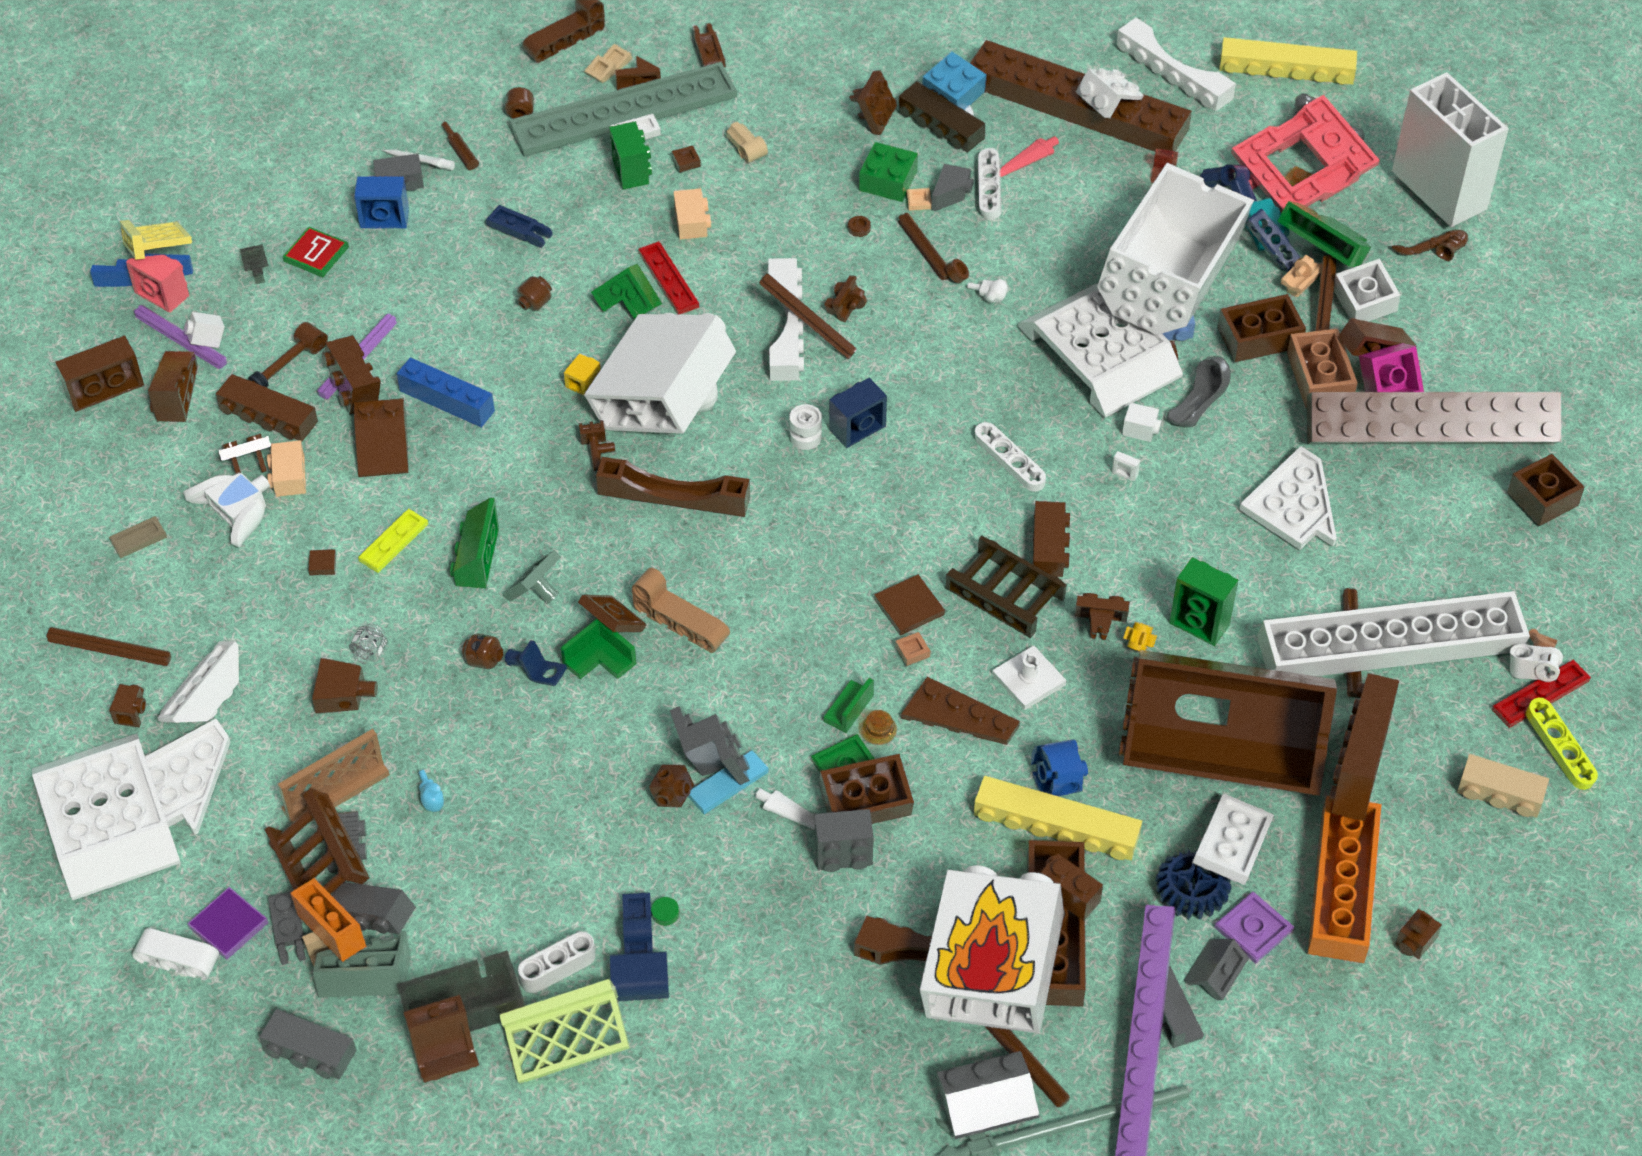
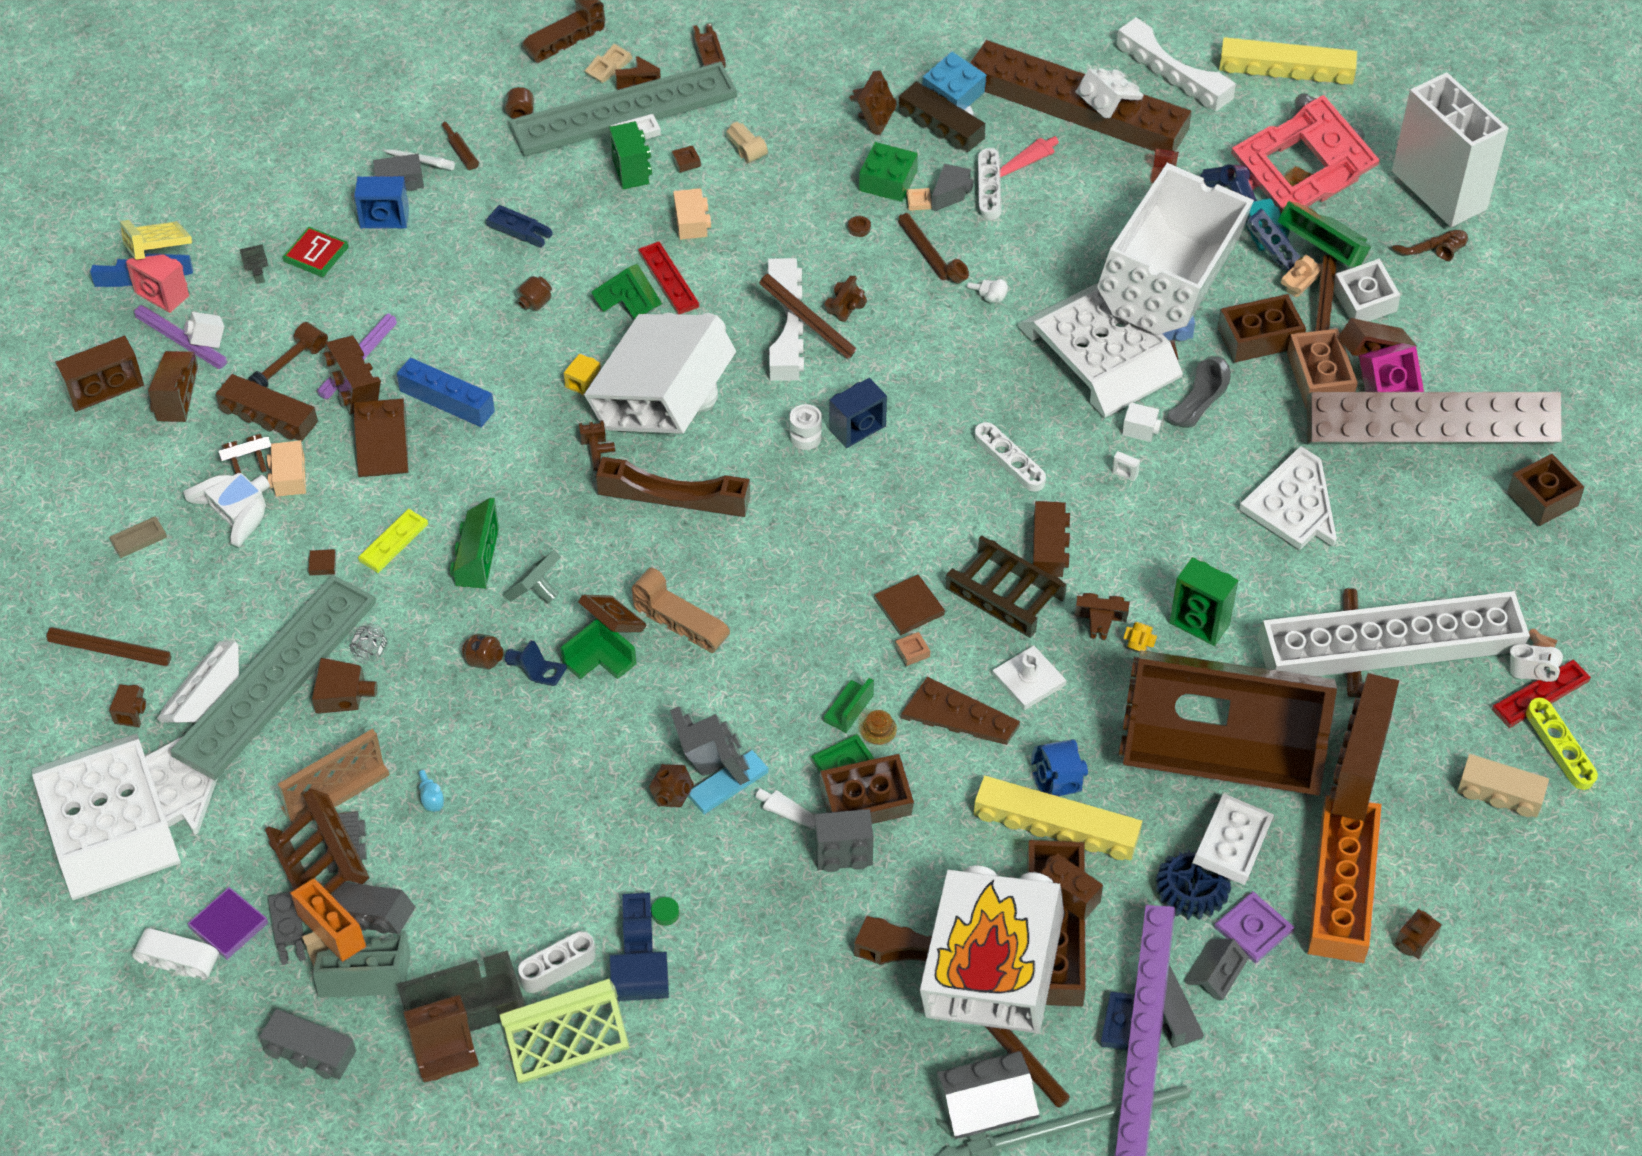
none -> sand green plate [170,575,376,781]
none -> dark blue plate [1101,992,1135,1050]

